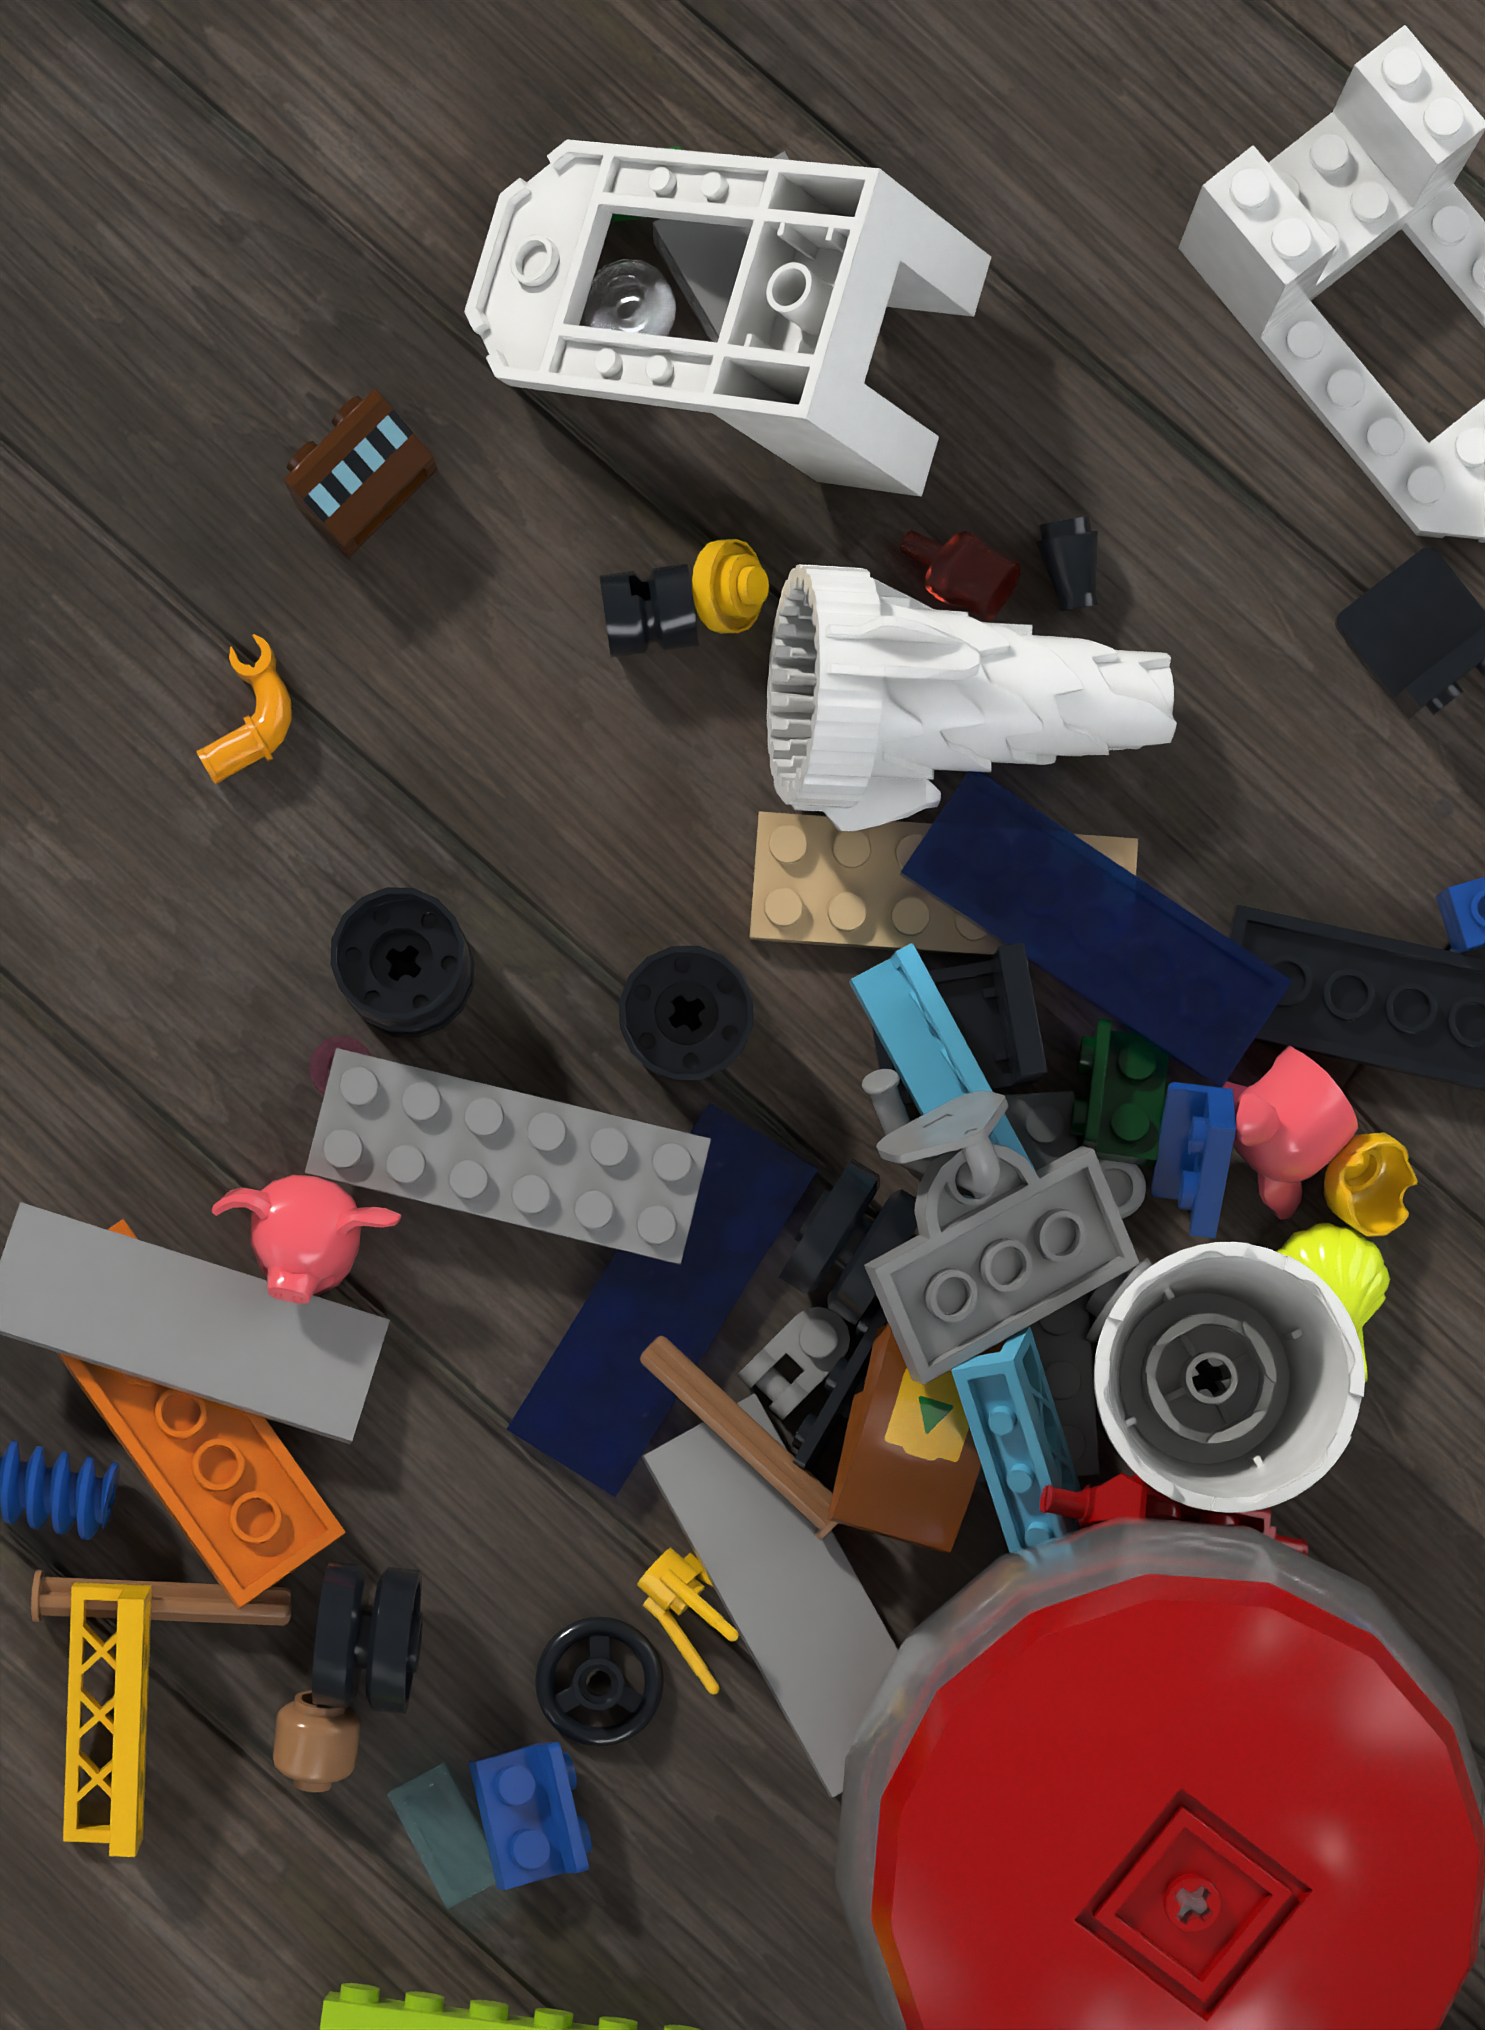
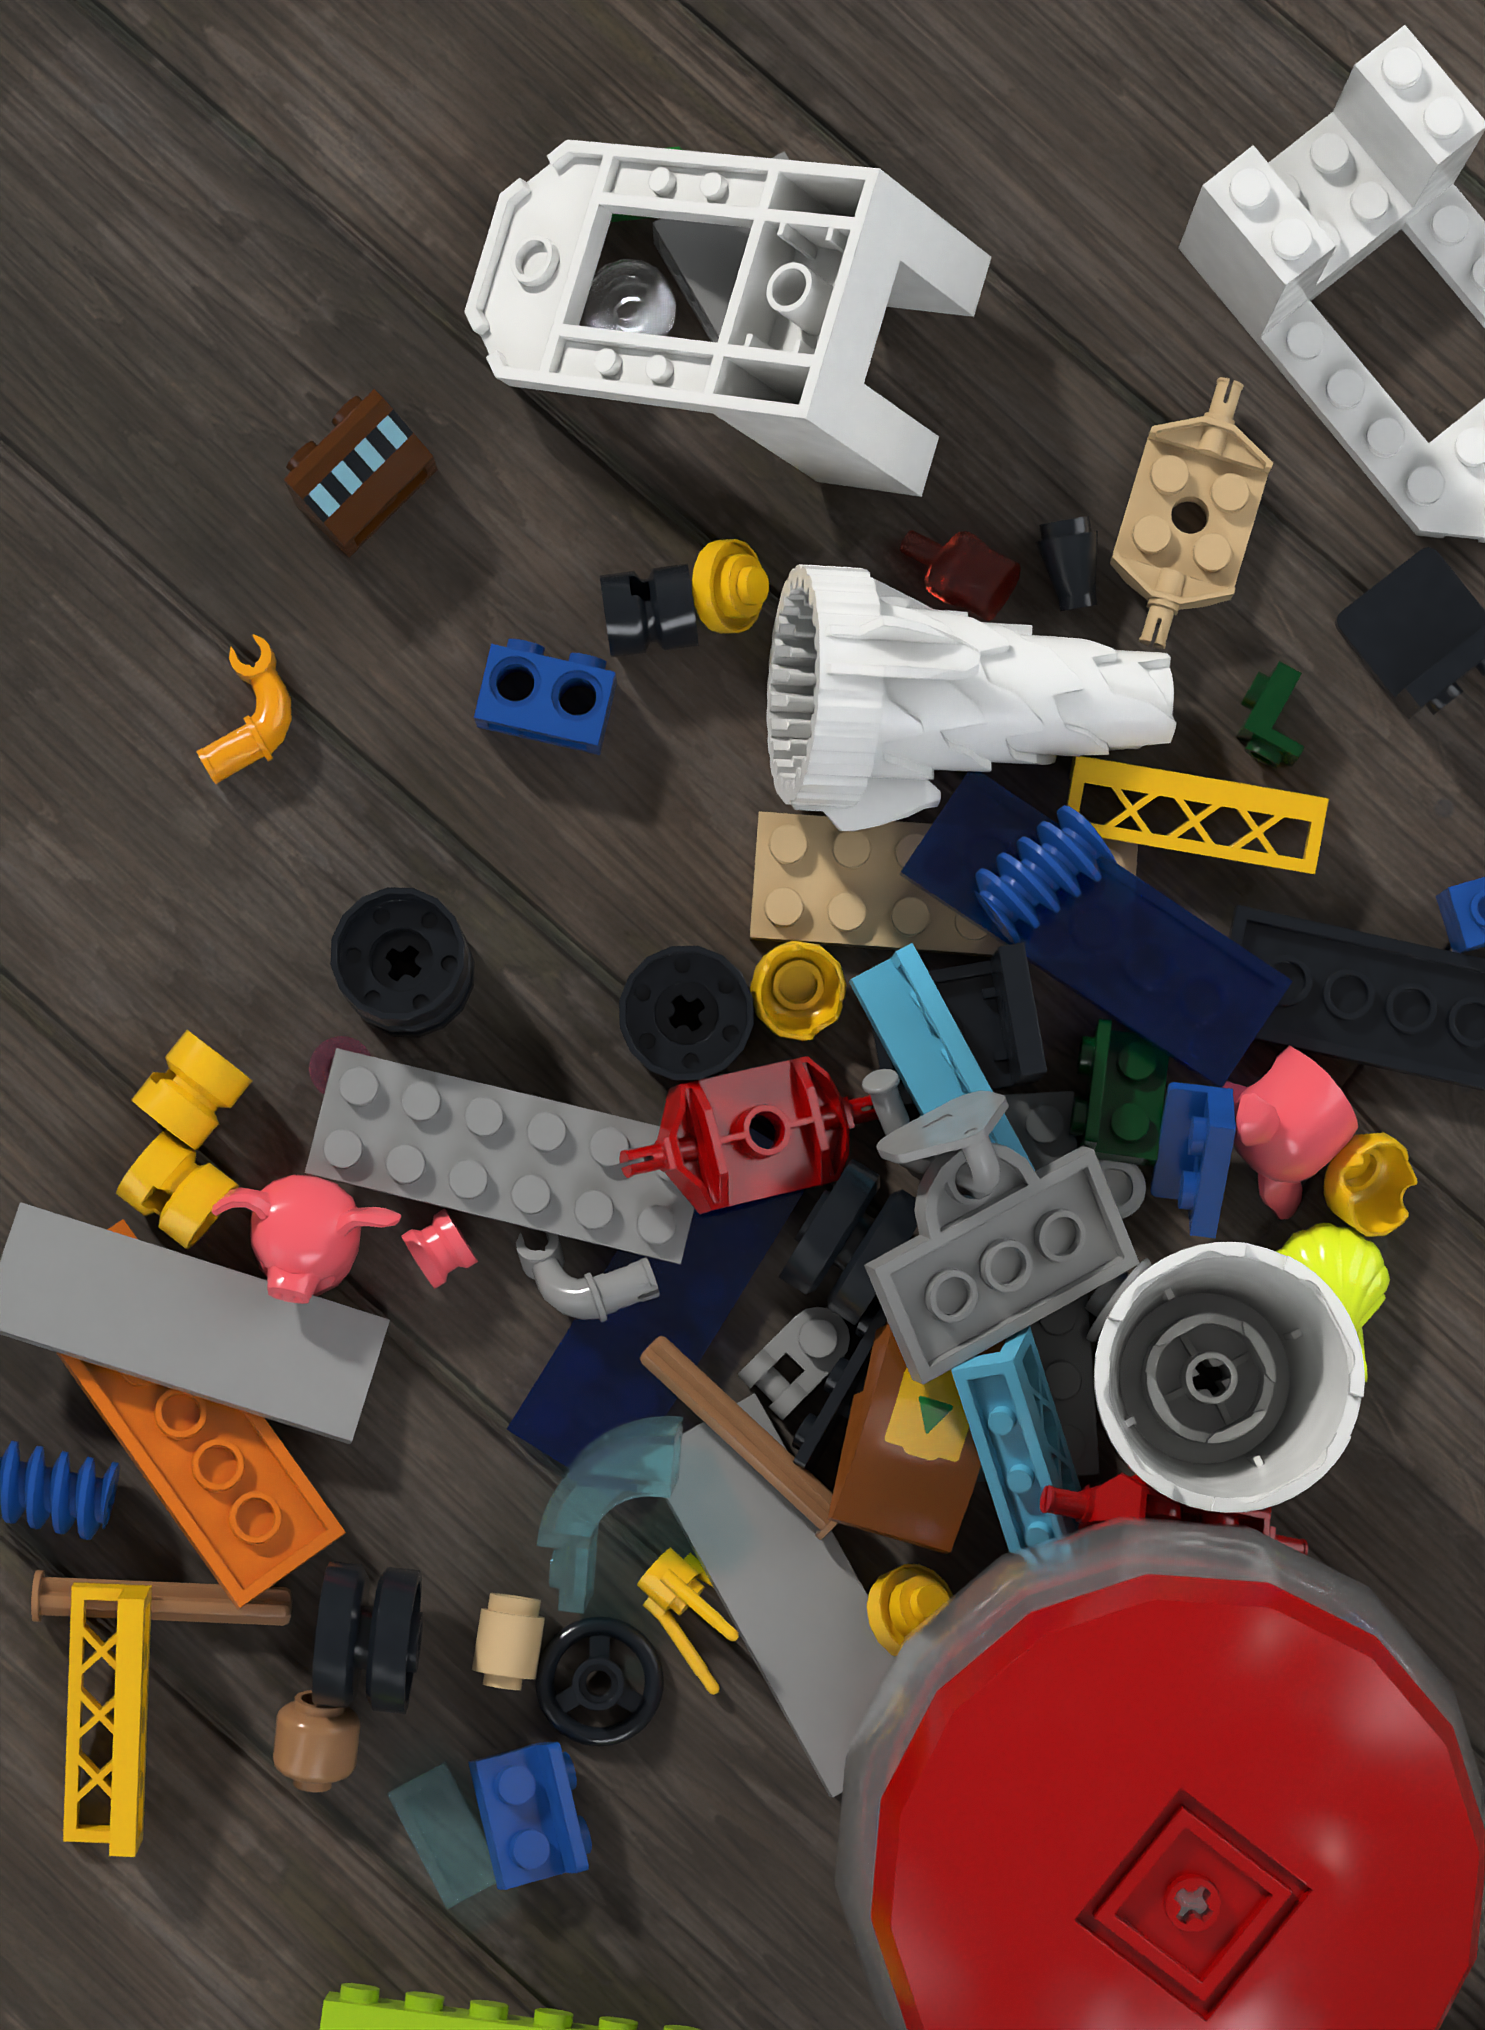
none -> yellow wheel [116,1129,239,1249]
none -> yellow wheel [131,1030,253,1151]
none -> coral wheel [401,1208,479,1289]
none -> tan brick [472,1593,545,1690]
none -> blue brick [474,639,617,755]
none -> light grey piece [516,1232,660,1322]
none -> clear light blue arch [537,1416,684,1614]
none -> red plate [619,1056,879,1214]
none -> yellow hair [749,941,847,1041]
none -> yellow plate [867,1564,955,1659]
none -> blue piece [974,805,1118,944]
none -> yellow fence [1067,756,1329,874]
none -> tan plate [1110,377,1273,649]
none -> dark green bracket [1236,661,1305,768]

